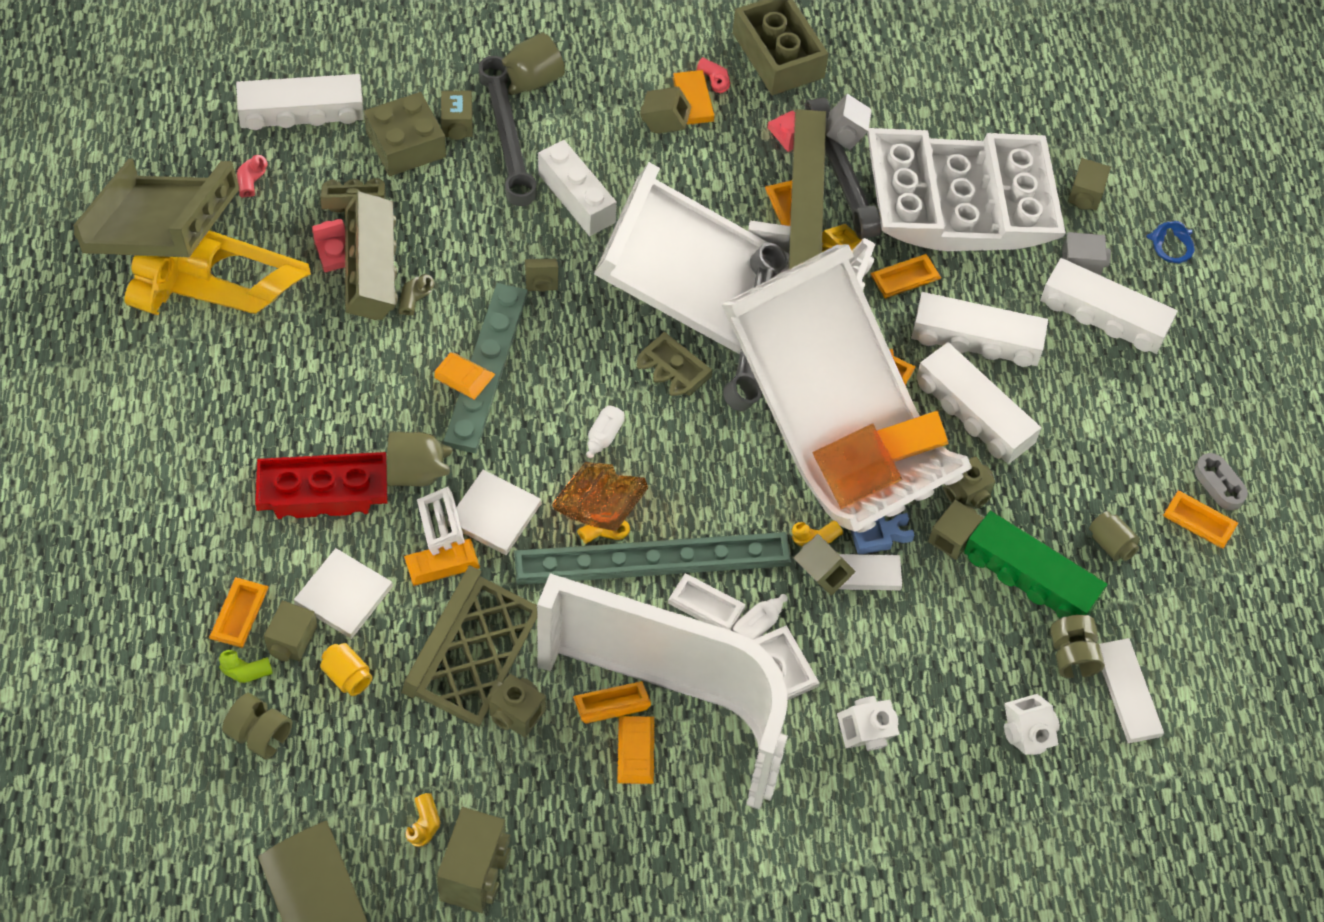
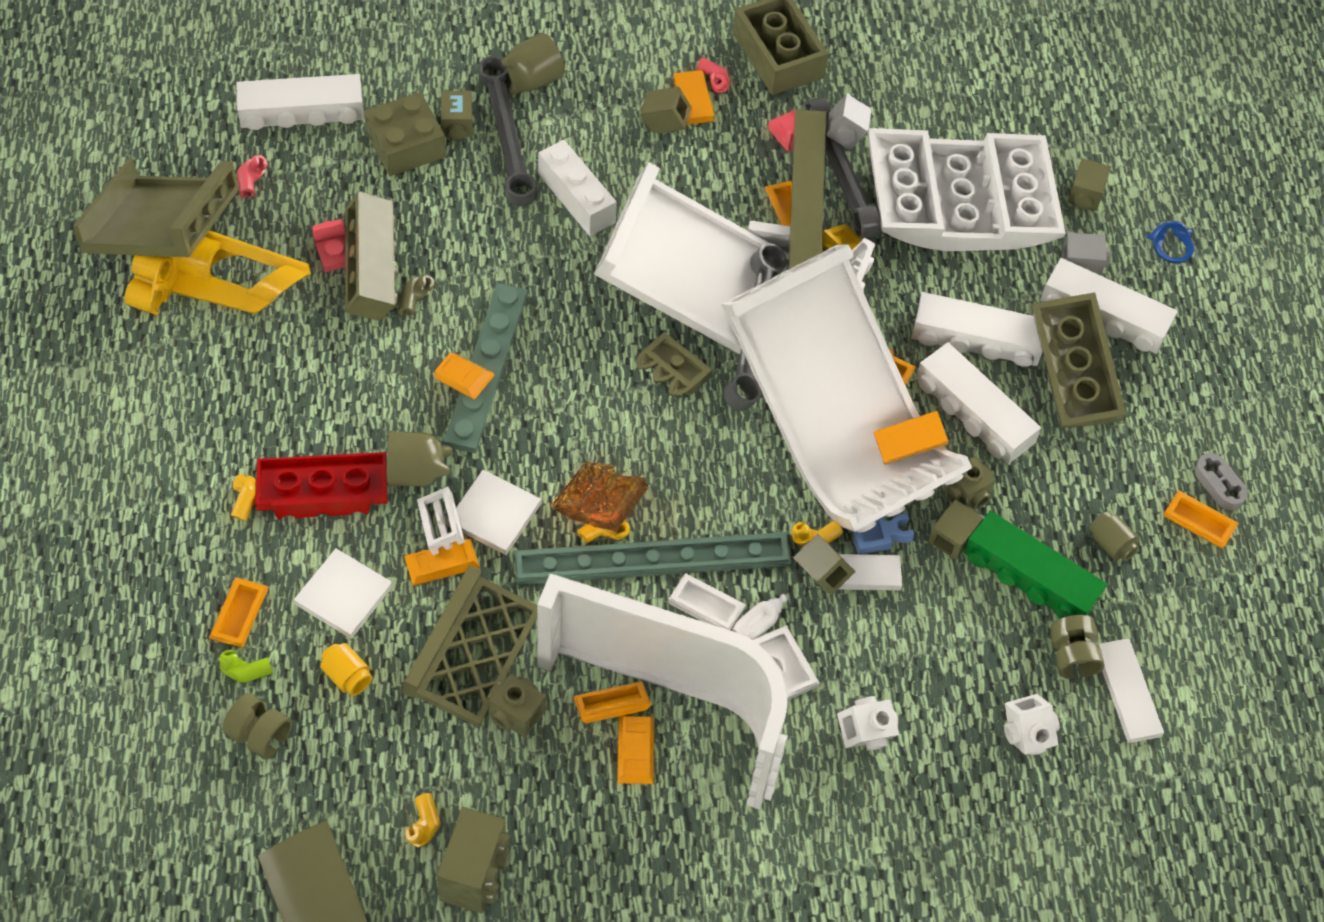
olive brick [264,600,318,662] -> none
olive plate [320,178,386,212] -> none
olive bracket [525,259,558,291] -> none
white piece [586,406,625,459] -> none
clear orange slope [812,423,902,509] -> none
light orange tile [870,254,941,299] -> none
none -> yellow arm [230,474,256,522]
none -> olive slope [1031,292,1126,428]

